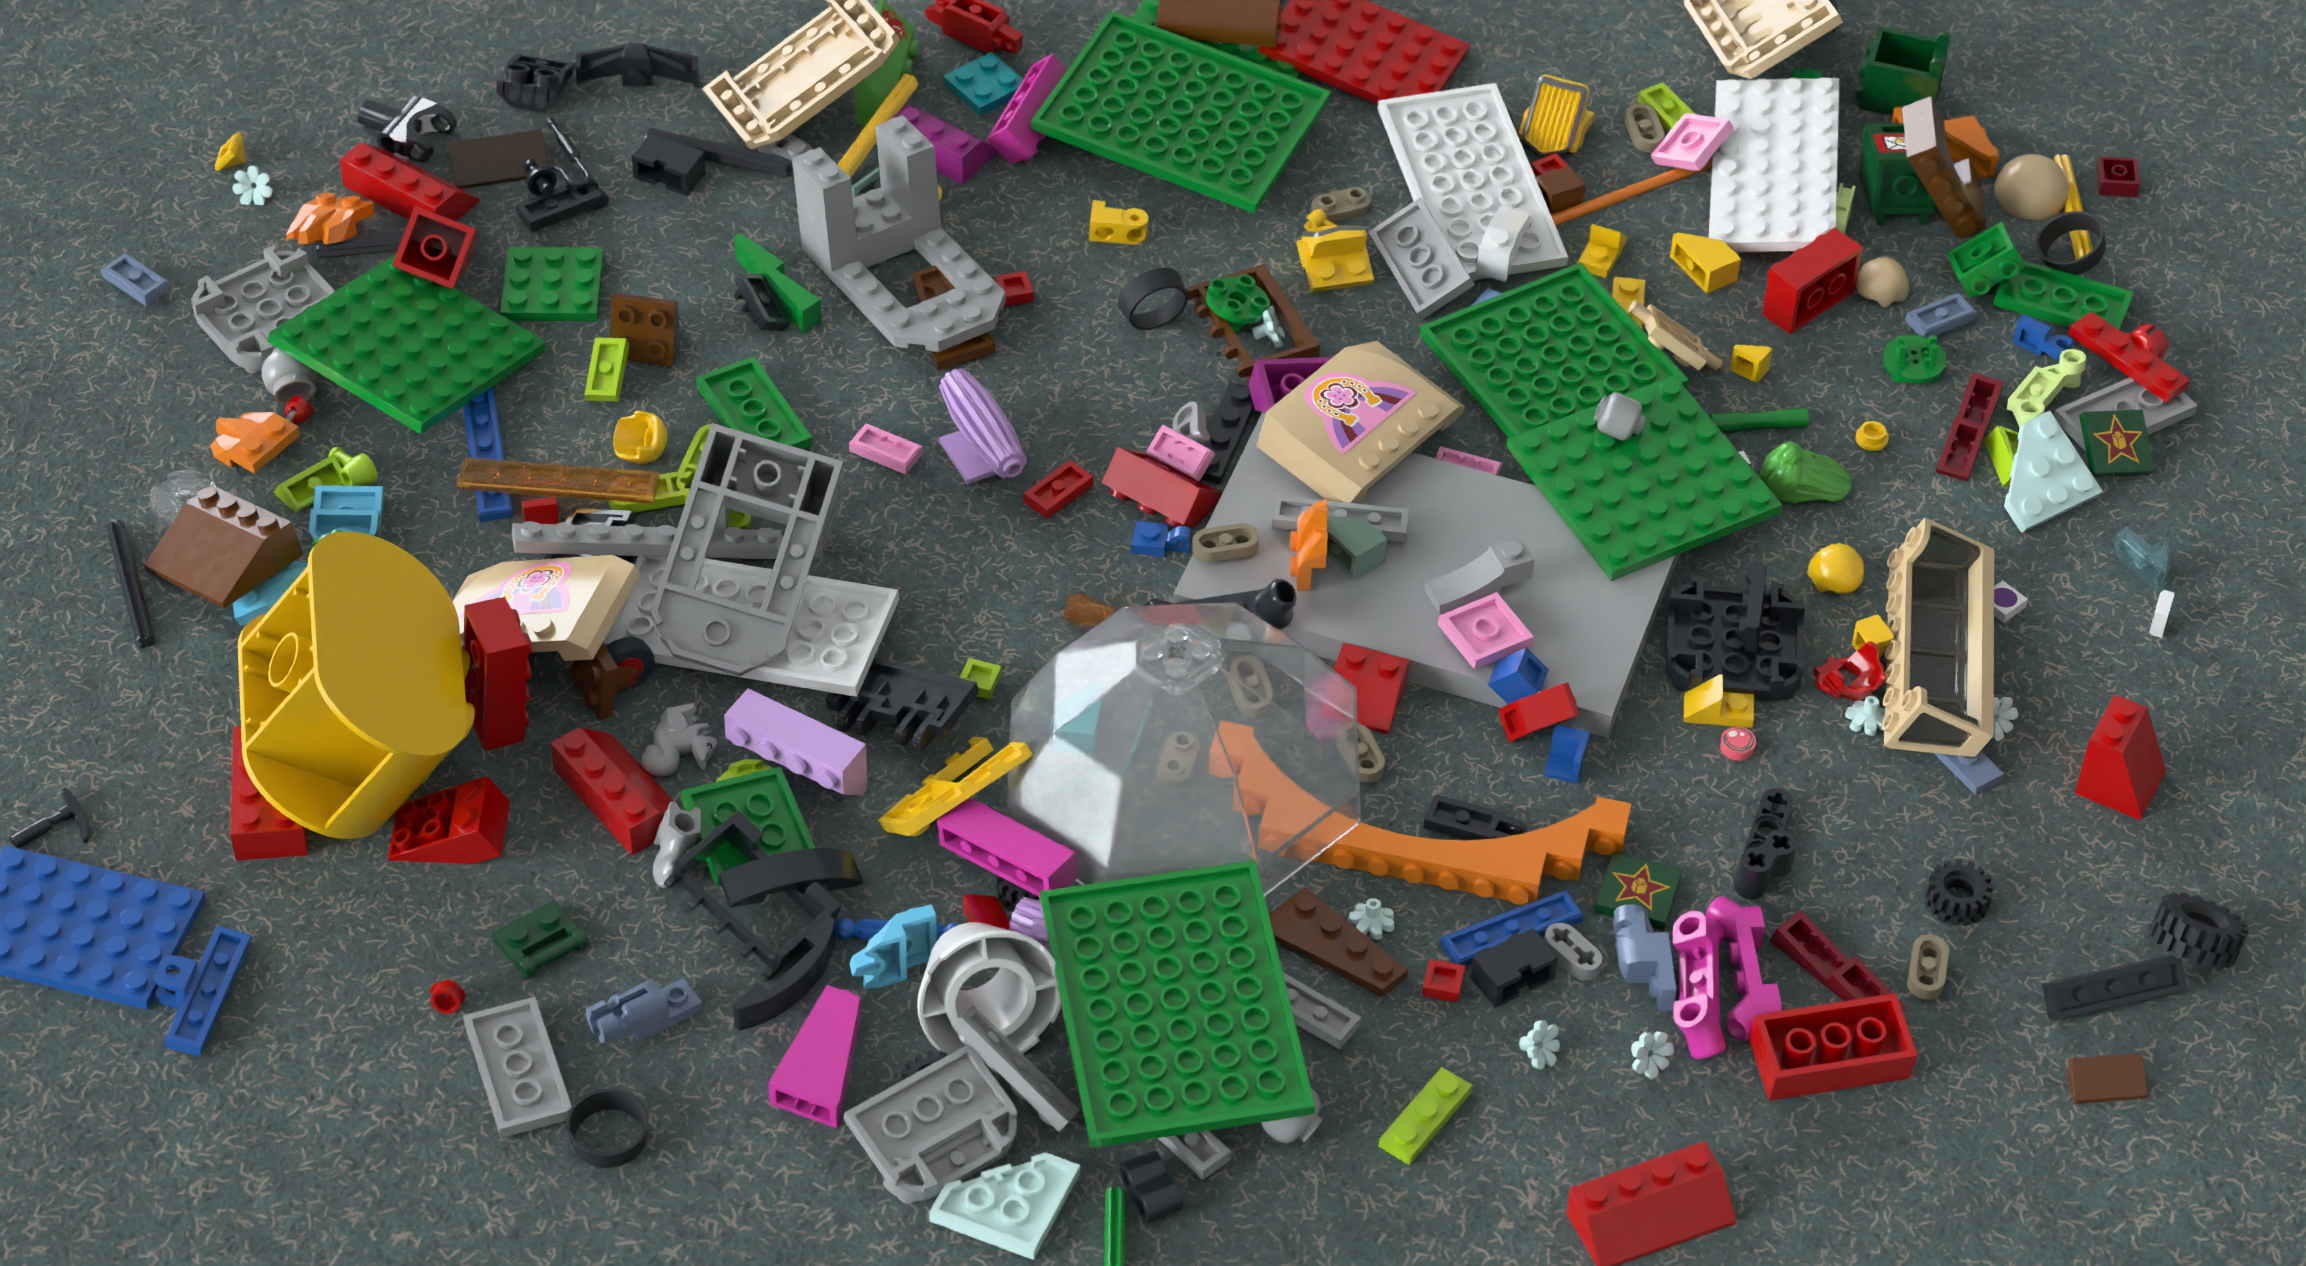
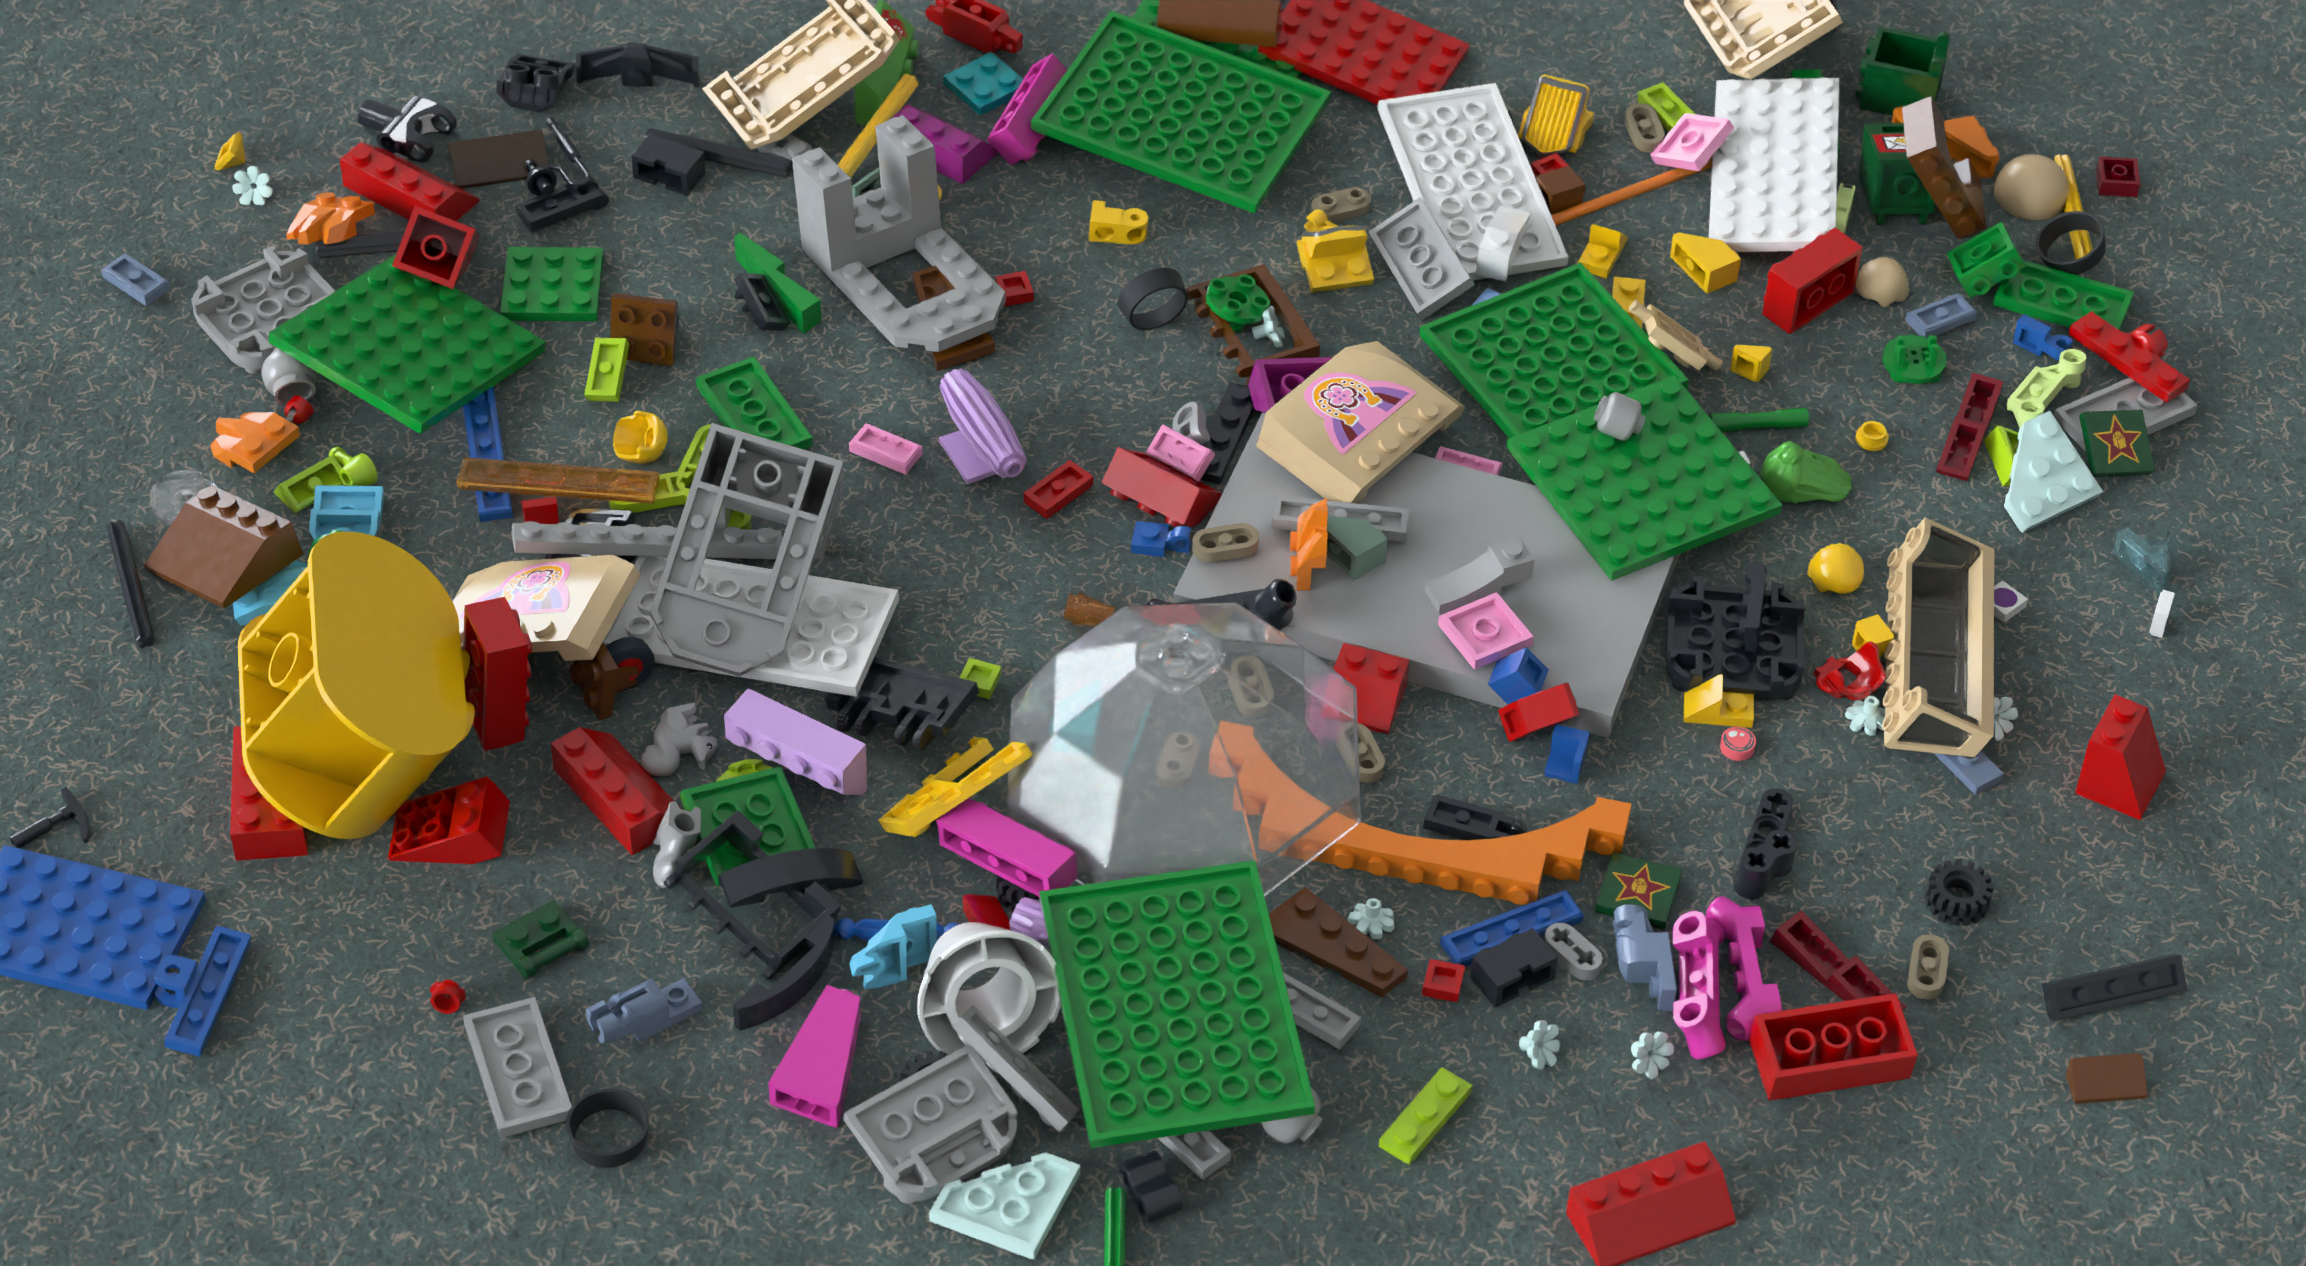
black tyre [2149,892,2248,970] -> none

